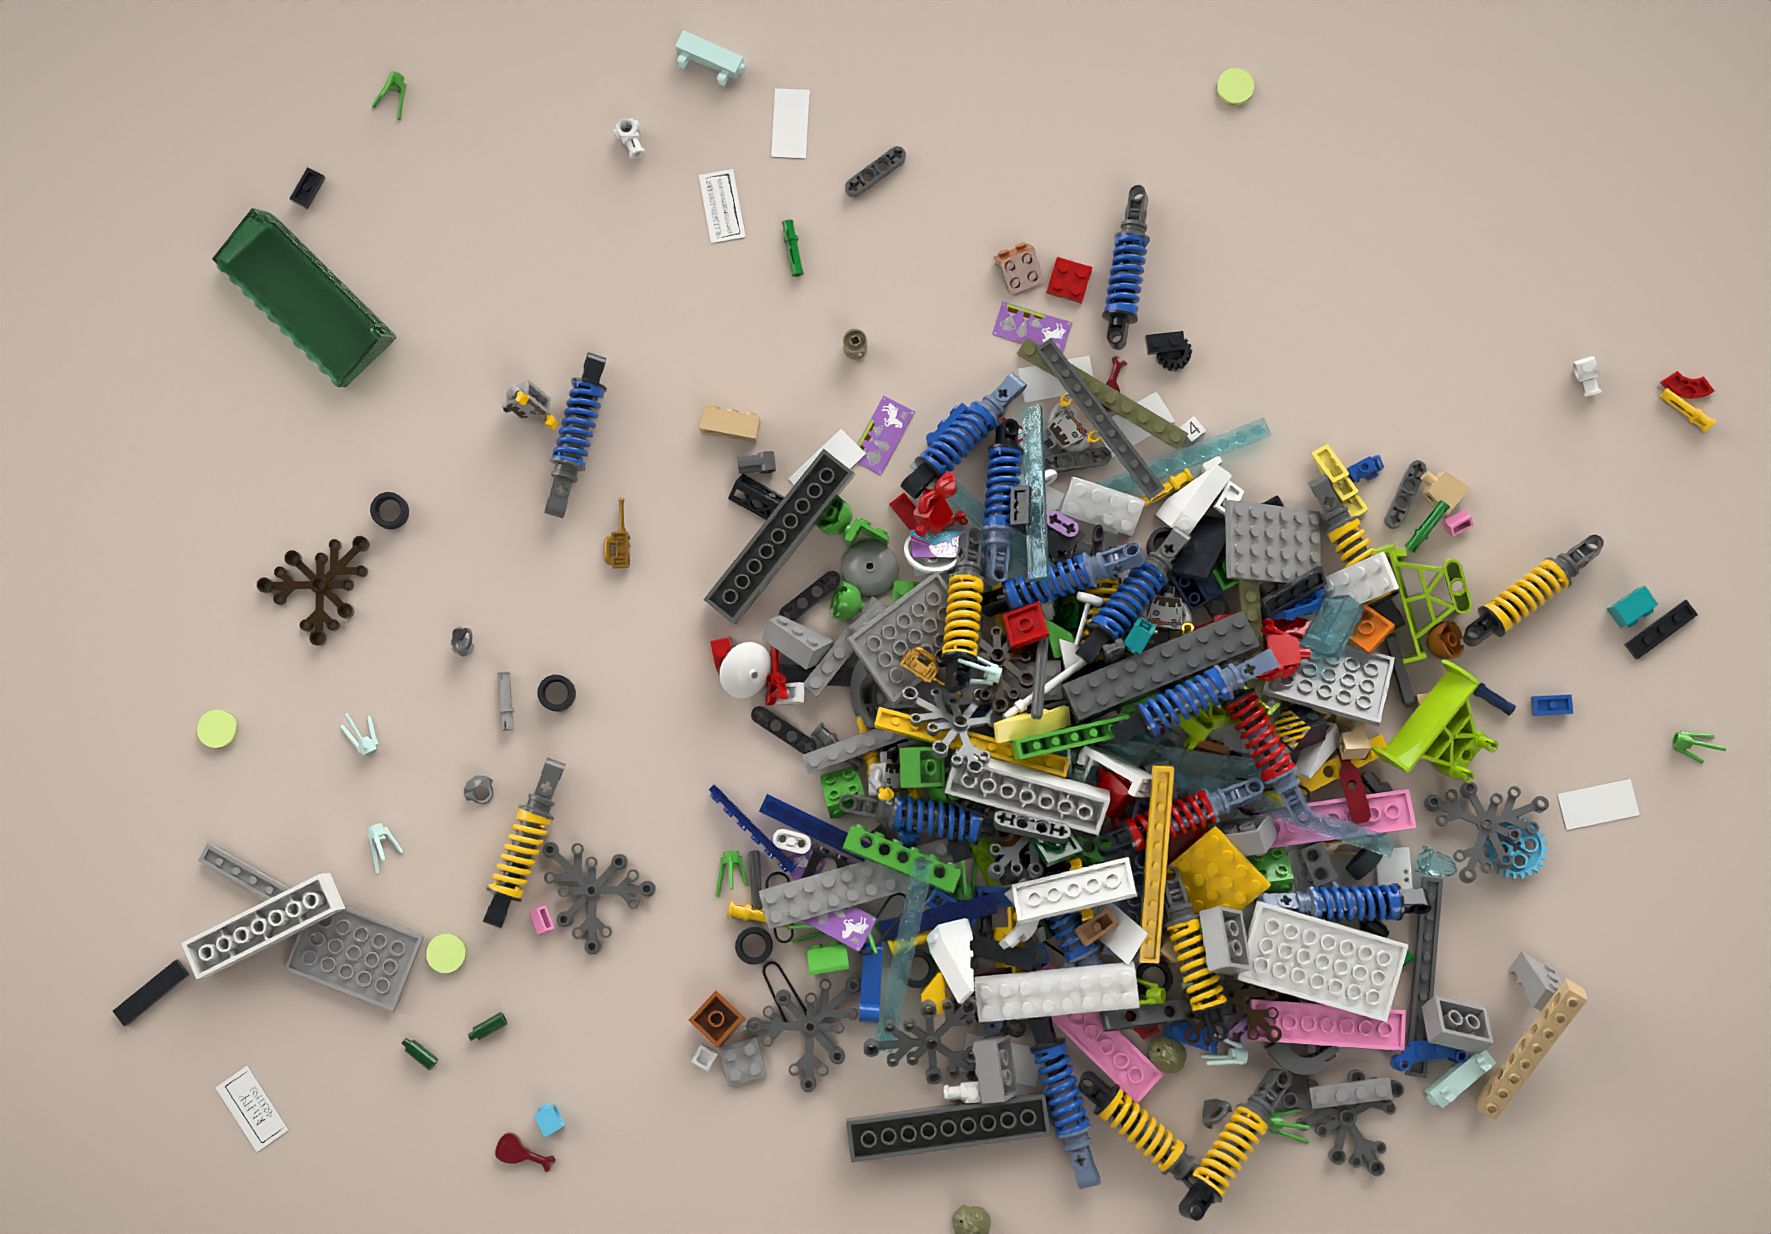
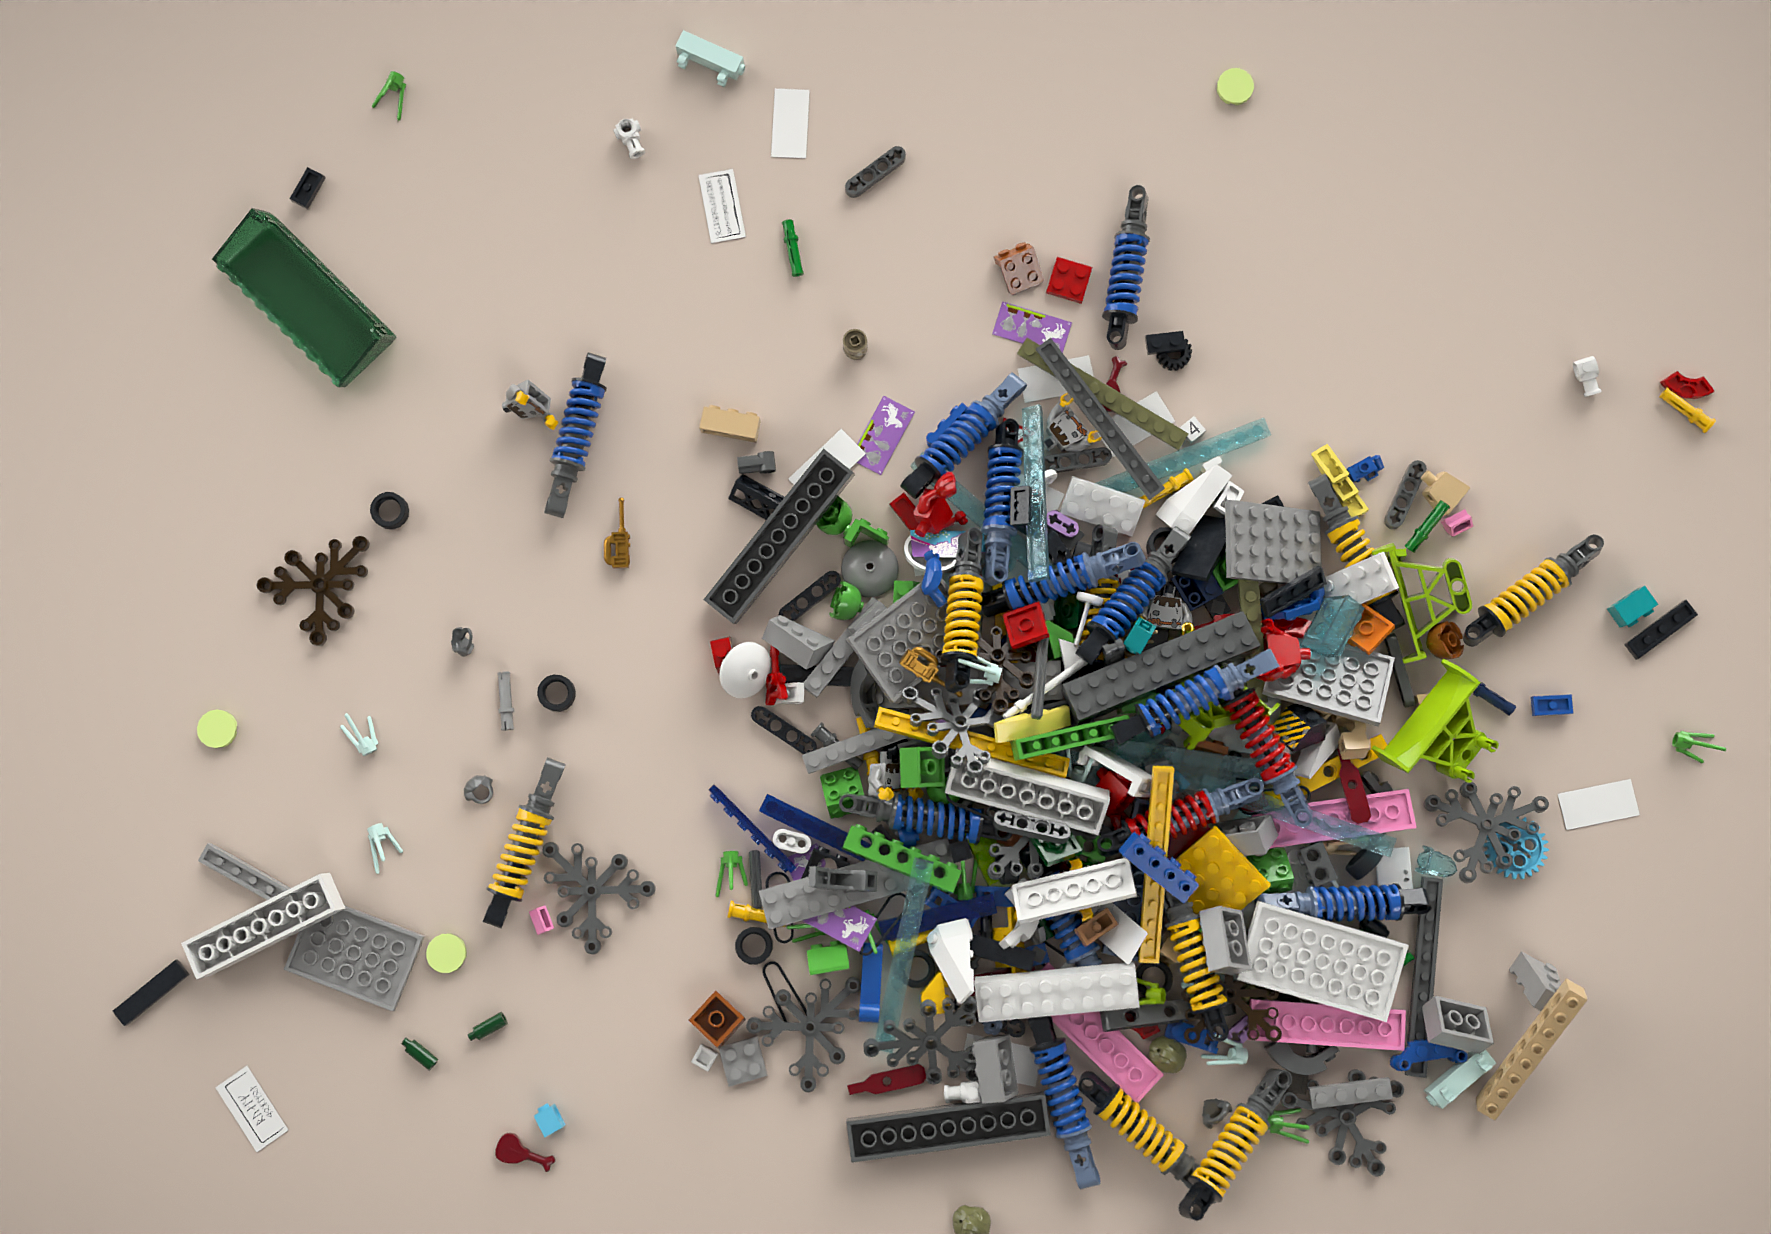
none -> dark grey arch [808,866,878,892]
none -> dark red piece [847,1063,926,1095]
none -> blue arm [921,550,947,608]
none -> blue brick [1119,832,1199,903]

